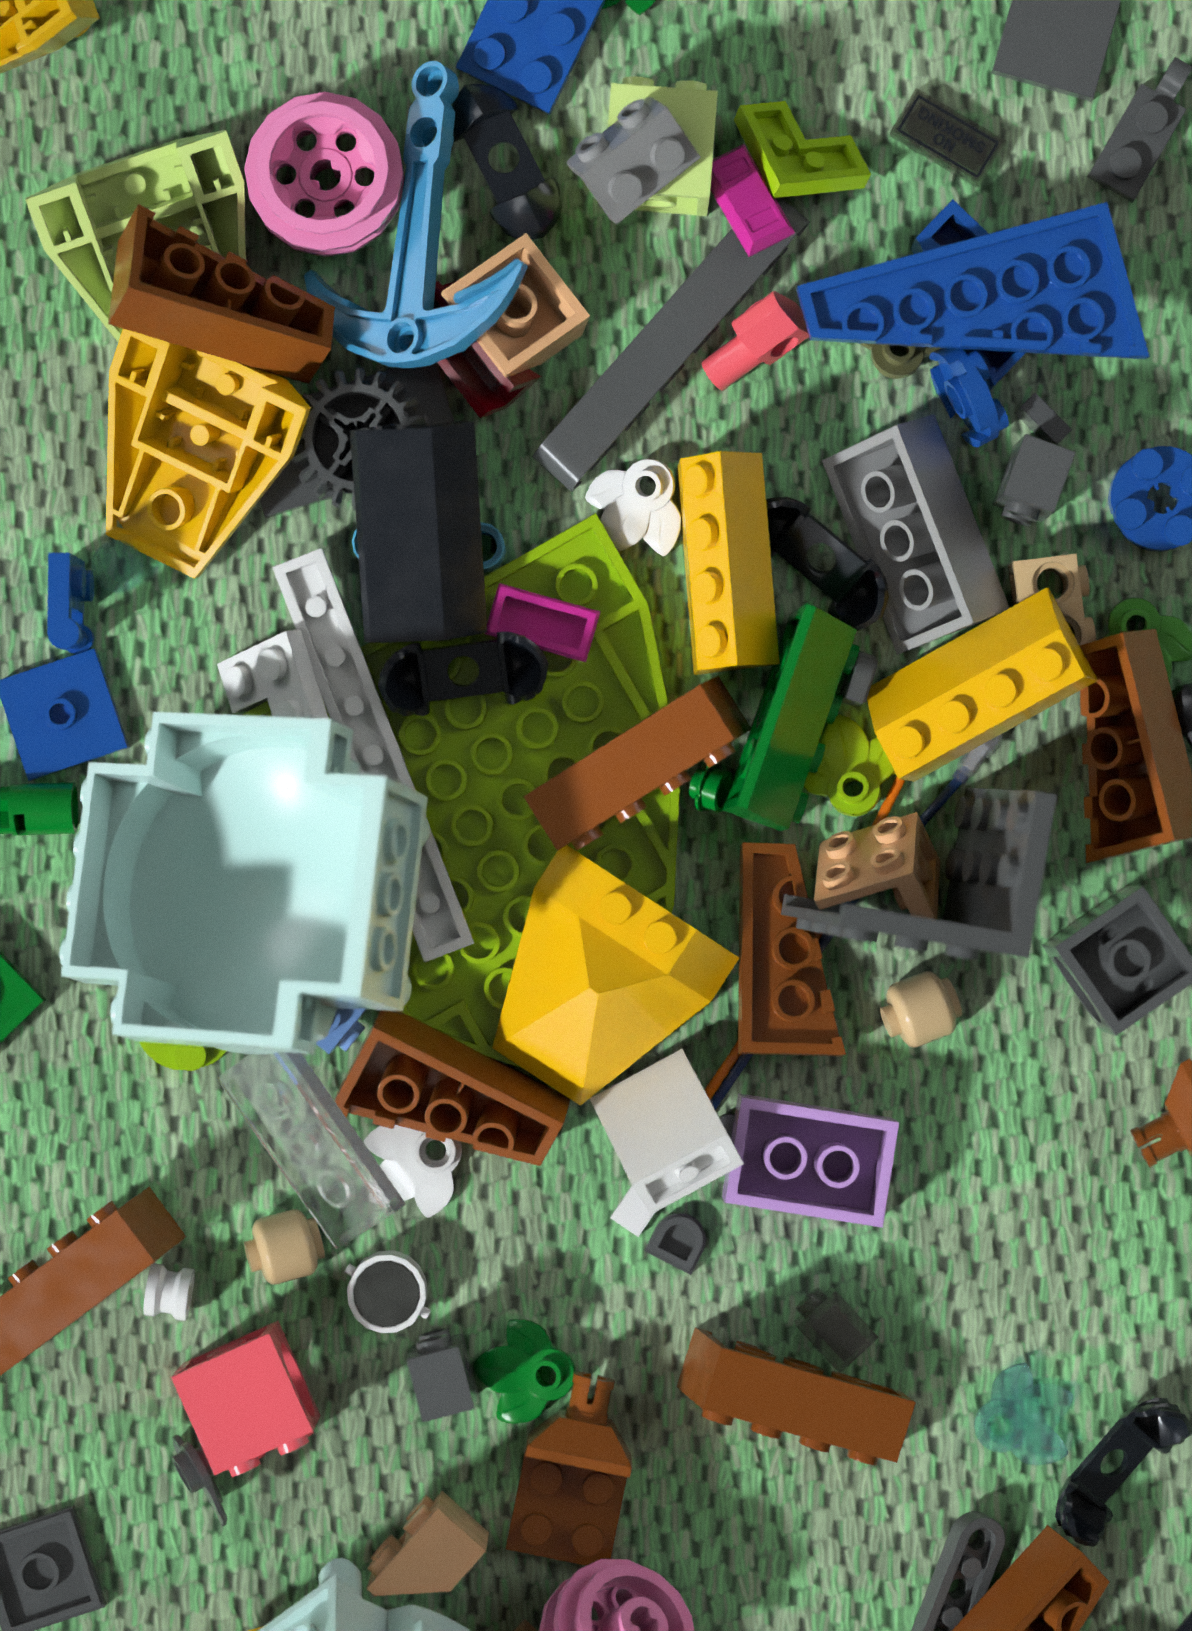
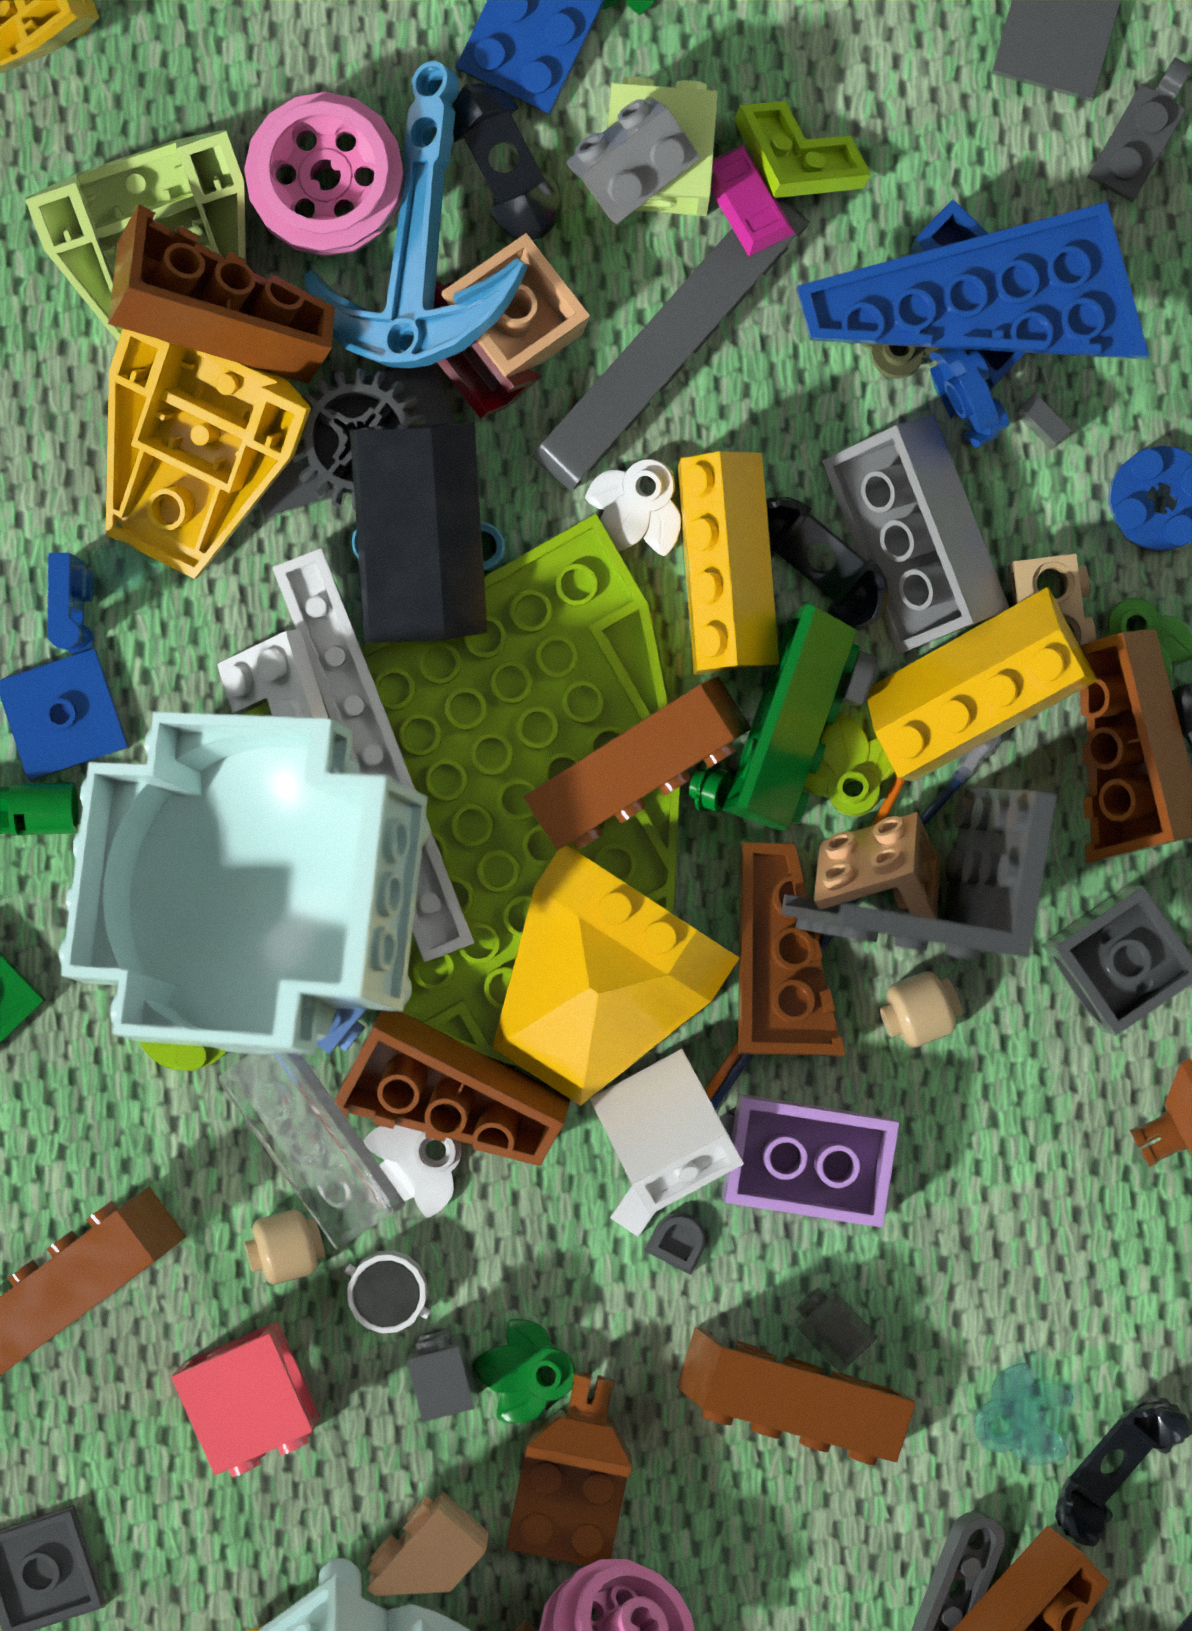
white wheel [143,1263,195,1321] -> none
dark grey plate [171,1435,227,1527] -> none
black piece [378,632,549,716] -> none
dark pink tile [484,583,600,663] -> none
coral piece [701,291,809,391] -> none
clear smoke tile [889,88,1006,188] -> none
dark grey brick [992,434,1076,527] -> none

